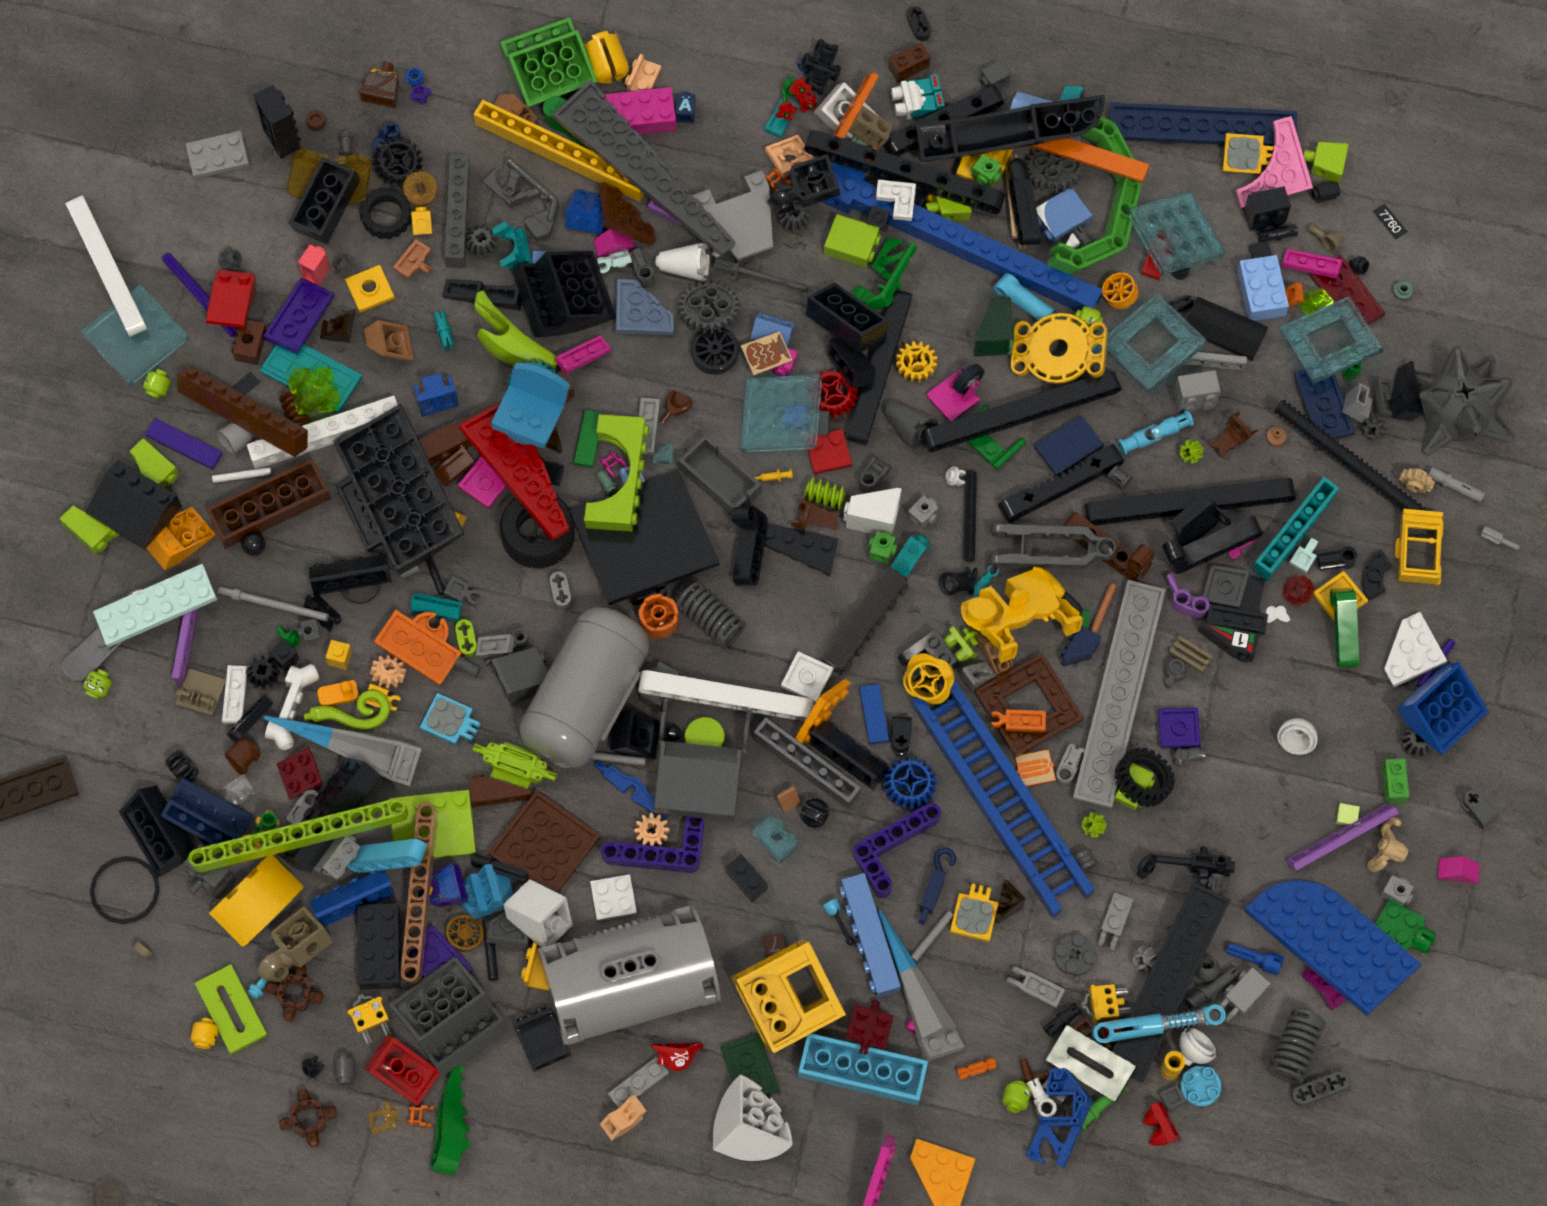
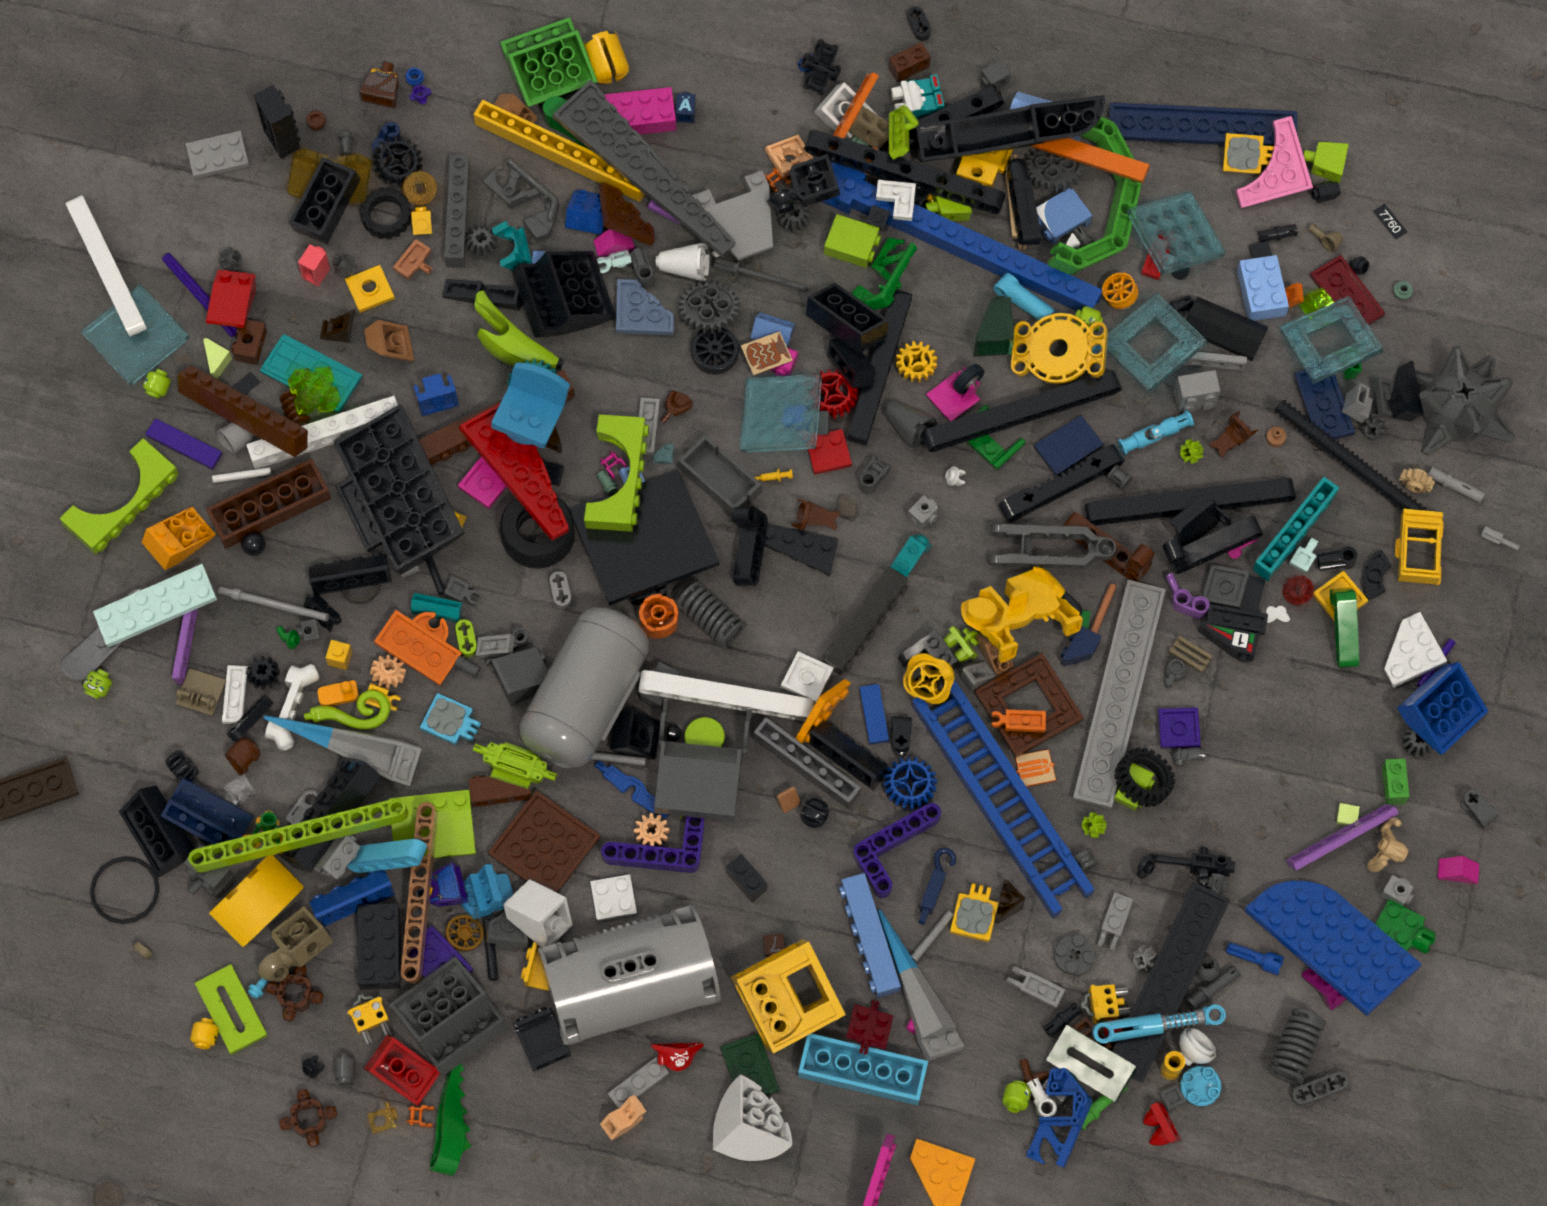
black slope [85,460,182,550] -> none
dark purple tile [263,278,335,355] -> none
black brick [269,639,300,673] -> none
dark red hinge [277,746,323,800] -> none
teal pin [433,311,454,350] -> none
reddish brown tile [434,447,476,487] -> none
black axle [471,854,528,882] -> none
dark pink tile [554,335,612,374] -> none
green tile [574,410,604,468] -> none
light nougat bracket [625,54,662,92] -> none
clear light blue brick [753,814,798,864] -> none
teal tile [764,98,798,139] -> none
red plant [776,77,817,121] -> none
lime piece [803,477,846,511] -> none
hinge [823,899,854,946] -> none
white slope [843,488,901,535] -> none
bright green brick [868,531,898,565] -> none
black piece [939,567,978,596] -> none
orange axle [957,1057,997,1080] -> none
black axle [963,470,977,562] -> none
bright green brick [971,154,1002,187] -> none
teal arm [974,565,999,598] -> none
light grey piece [1056,744,1085,785] -> none
teal slope [1059,86,1083,101] -> none
light grey hinge [1215,967,1271,1023] -> none
black brick [1243,186,1291,231] -> none
white piece [1277,718,1318,755] -> none
dark pink tile [1282,249,1342,279] -> none
none -> yellowish green slope [203,338,232,379]
none -> lime plate [889,104,919,159]

